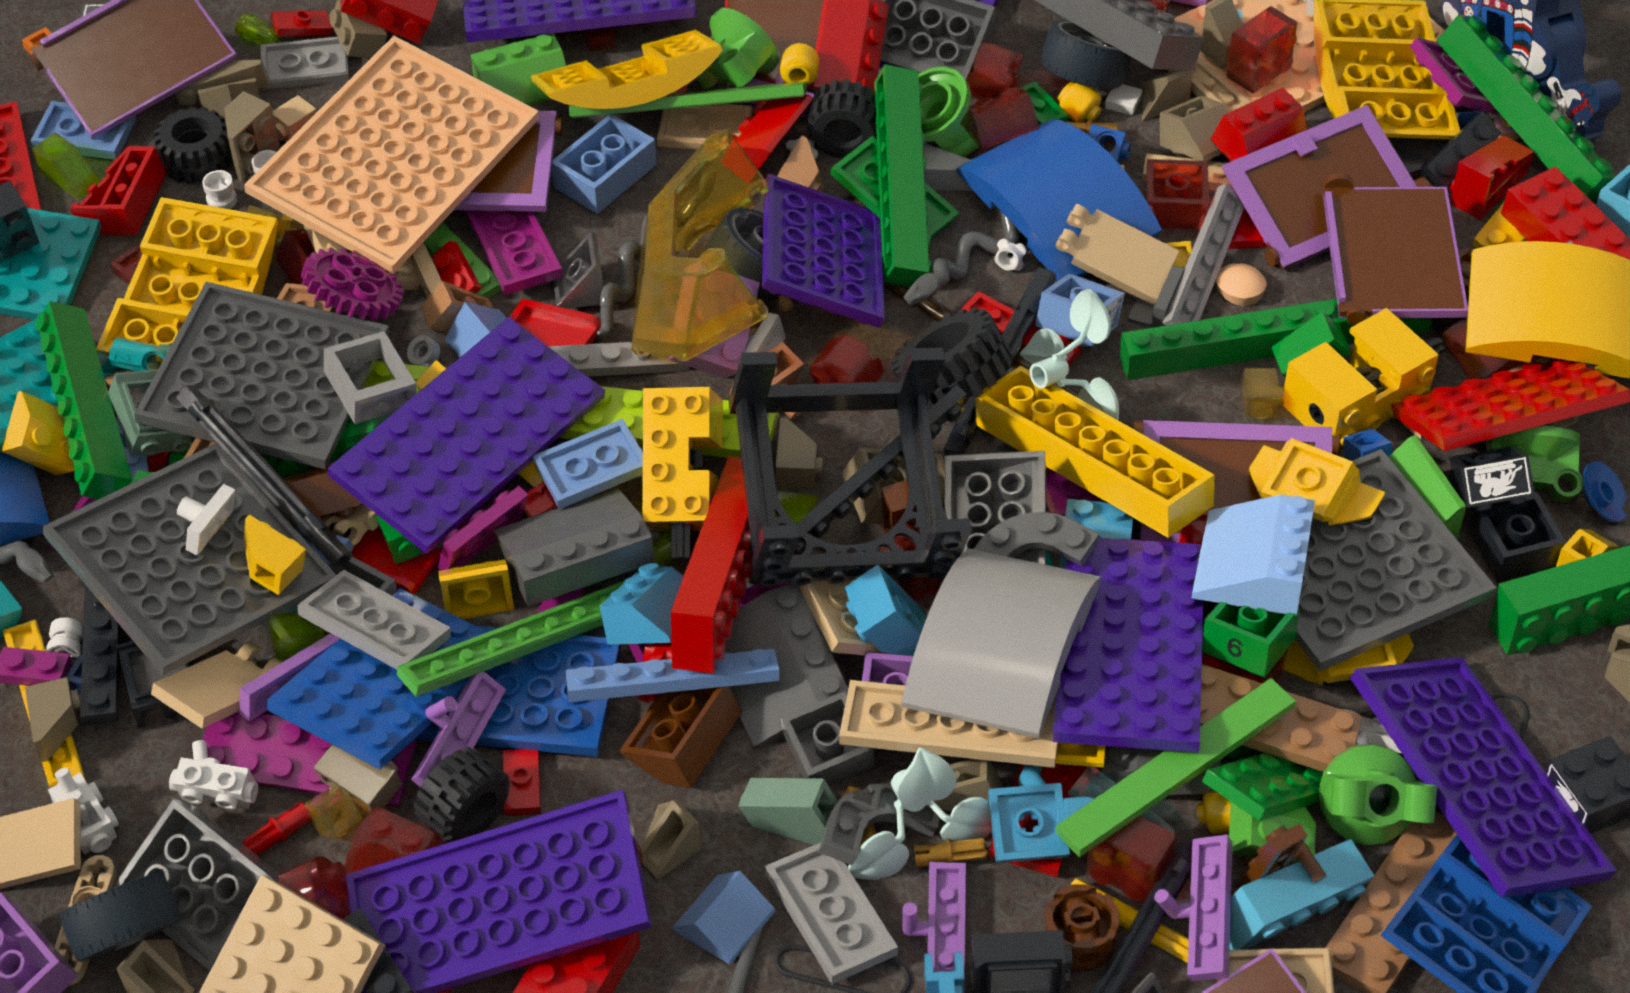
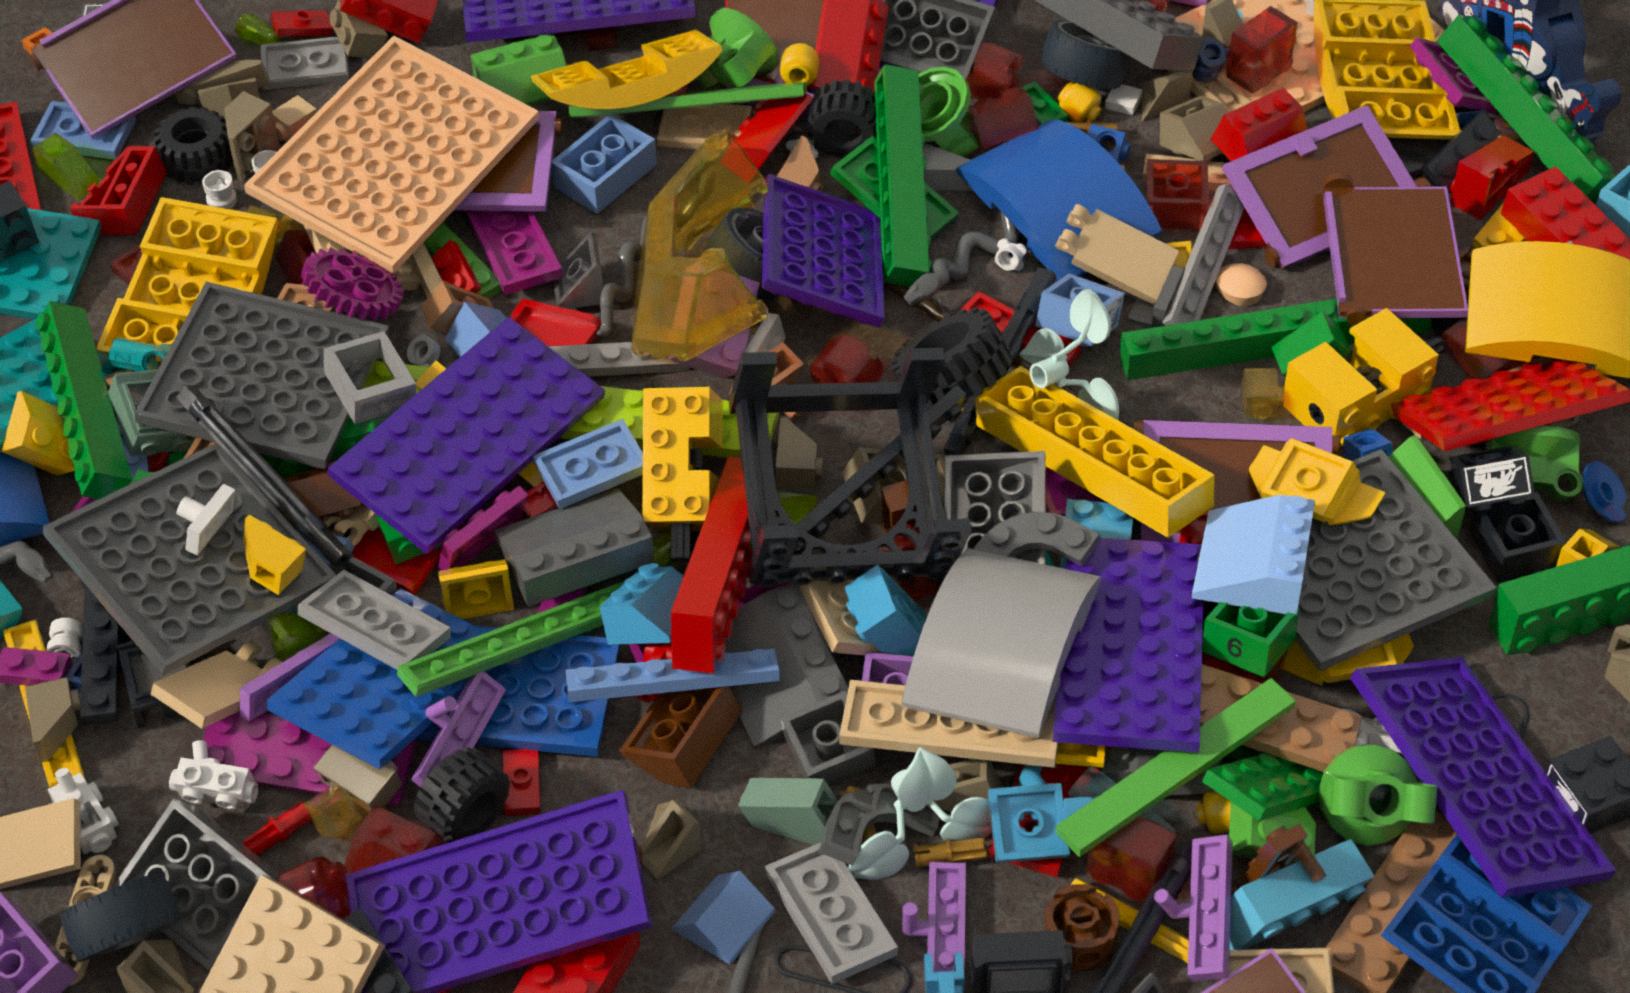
none -> dark blue animal [1192,36,1230,83]

